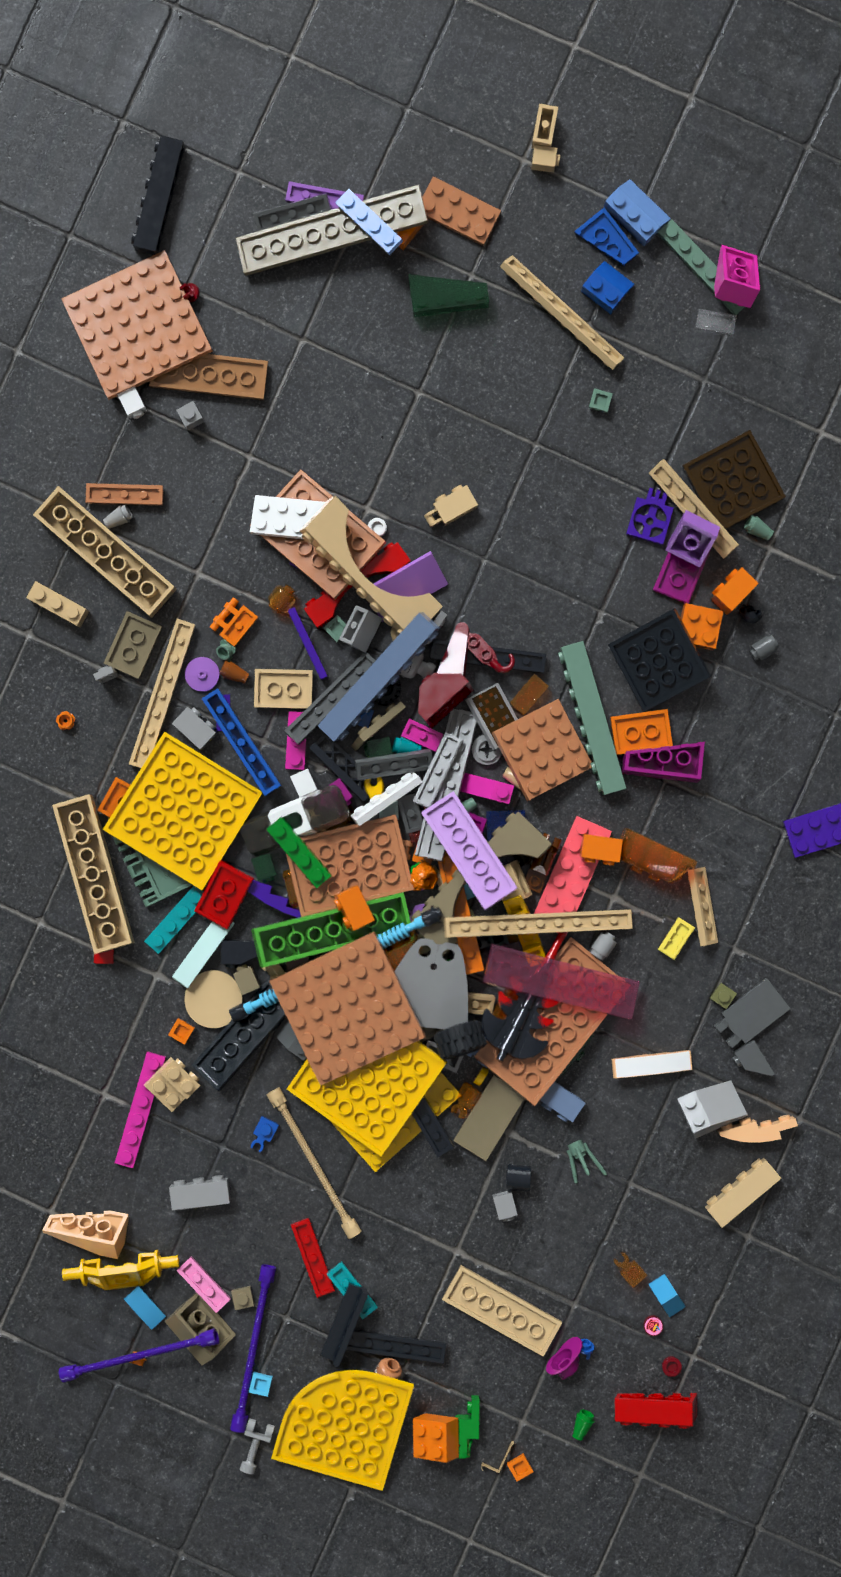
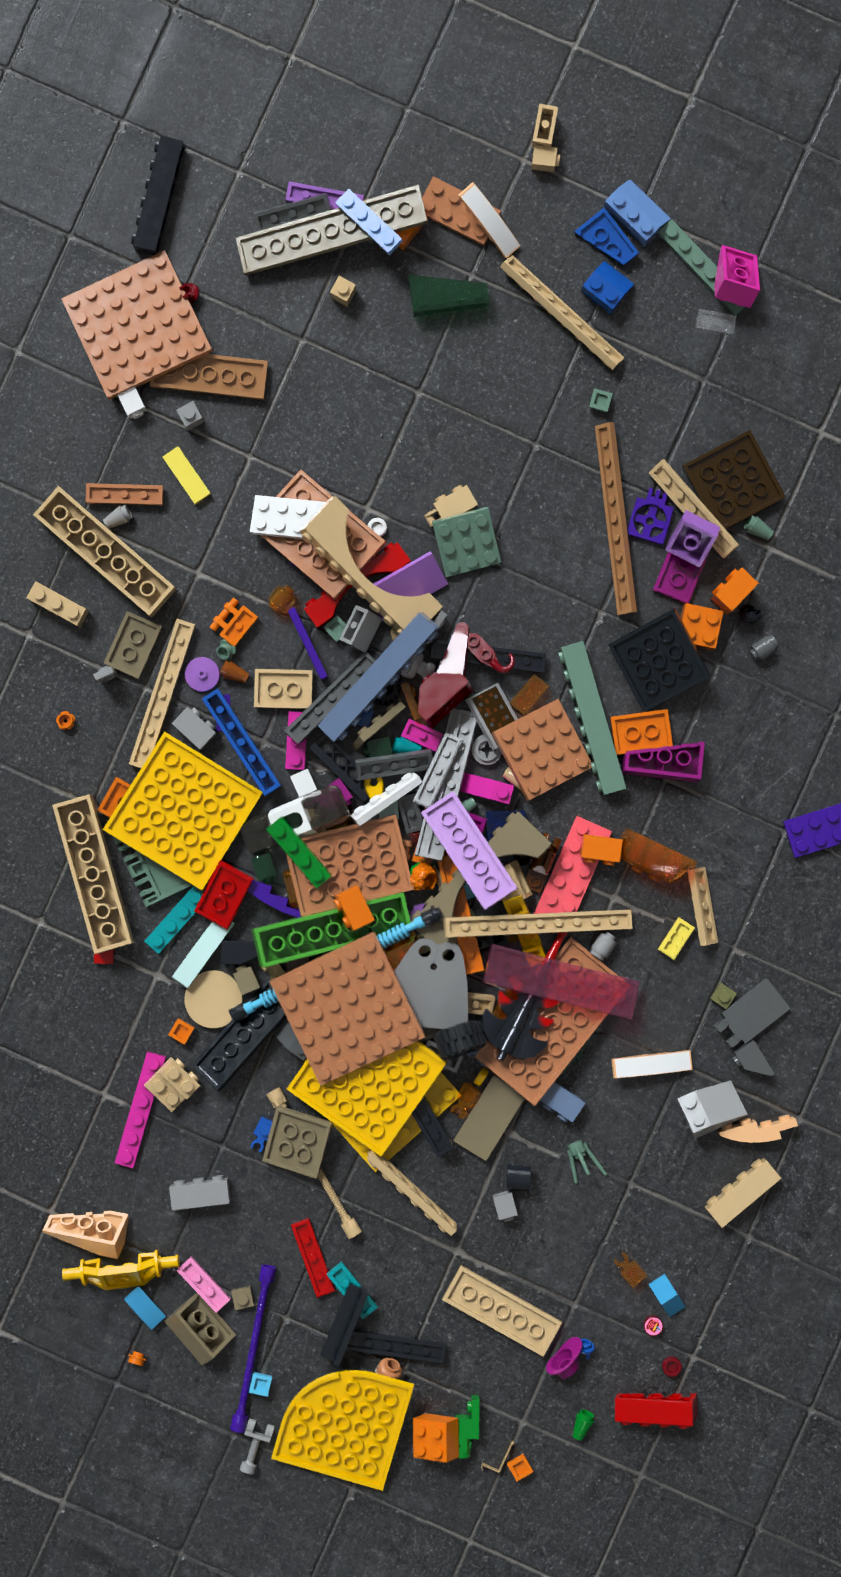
dark purple hose [59,1329,219,1383] -> none
none -> light yellow tile [163,446,211,505]
none -> dark tan plate [262,1105,333,1179]
none -> tan brick [330,276,356,307]
none -> tan plate [367,1150,457,1236]
none -> clear orange plate [401,682,421,721]
none -> sand green plate [432,507,501,577]
none -> white slope [458,182,520,258]
none -> medium nougat plate [595,422,637,615]

